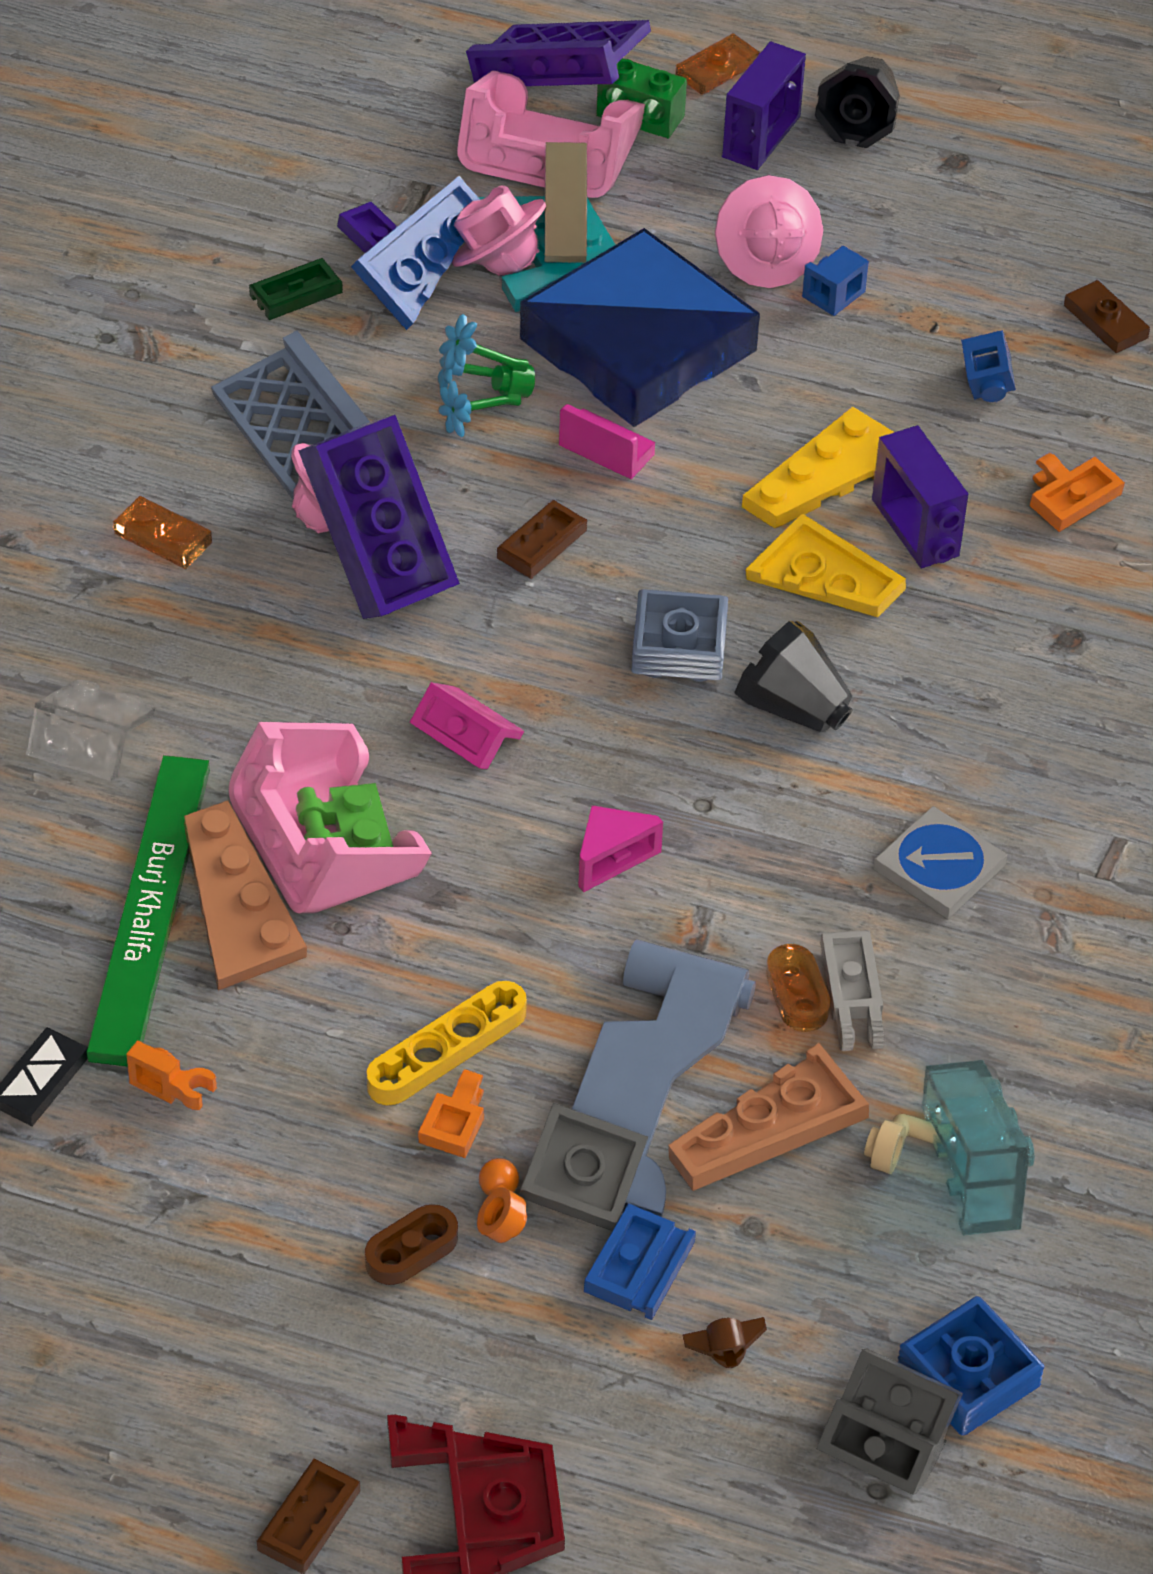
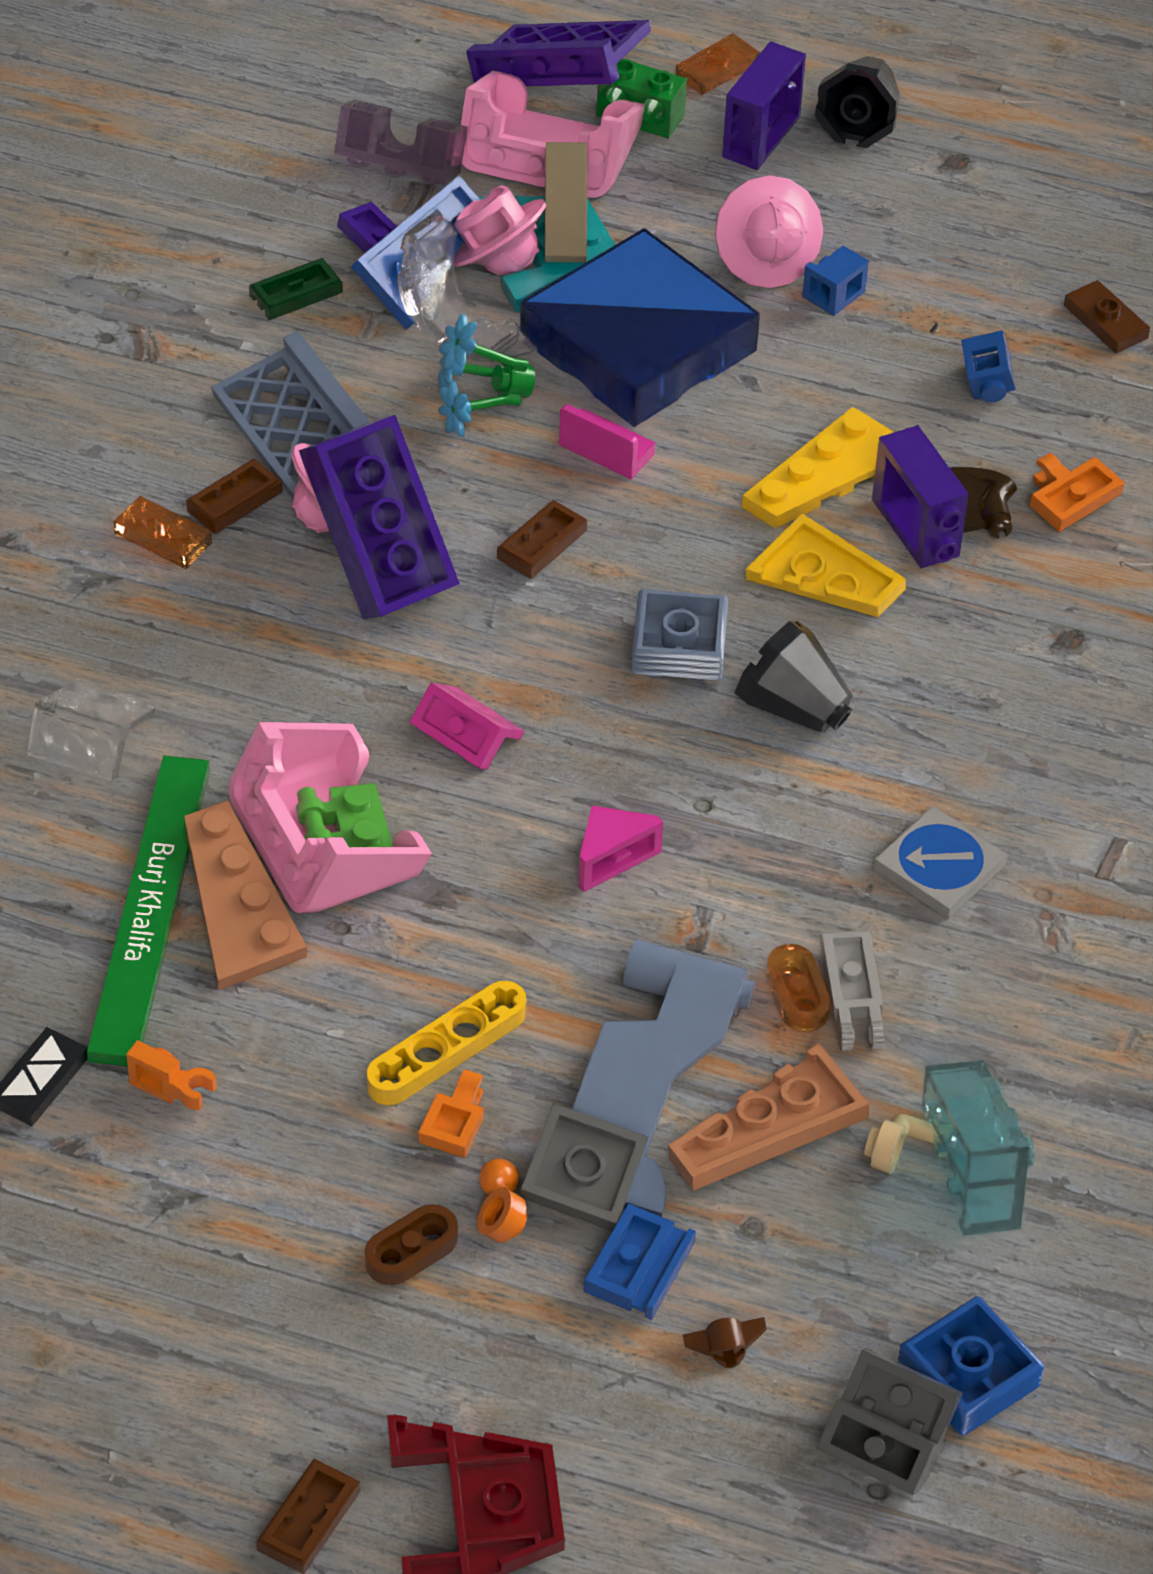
none -> reddish brown plate [186,459,283,534]
none -> clear purple arch [334,99,468,184]
none -> clear windscreen [397,209,538,362]
none -> dark brown arm [949,467,1017,539]

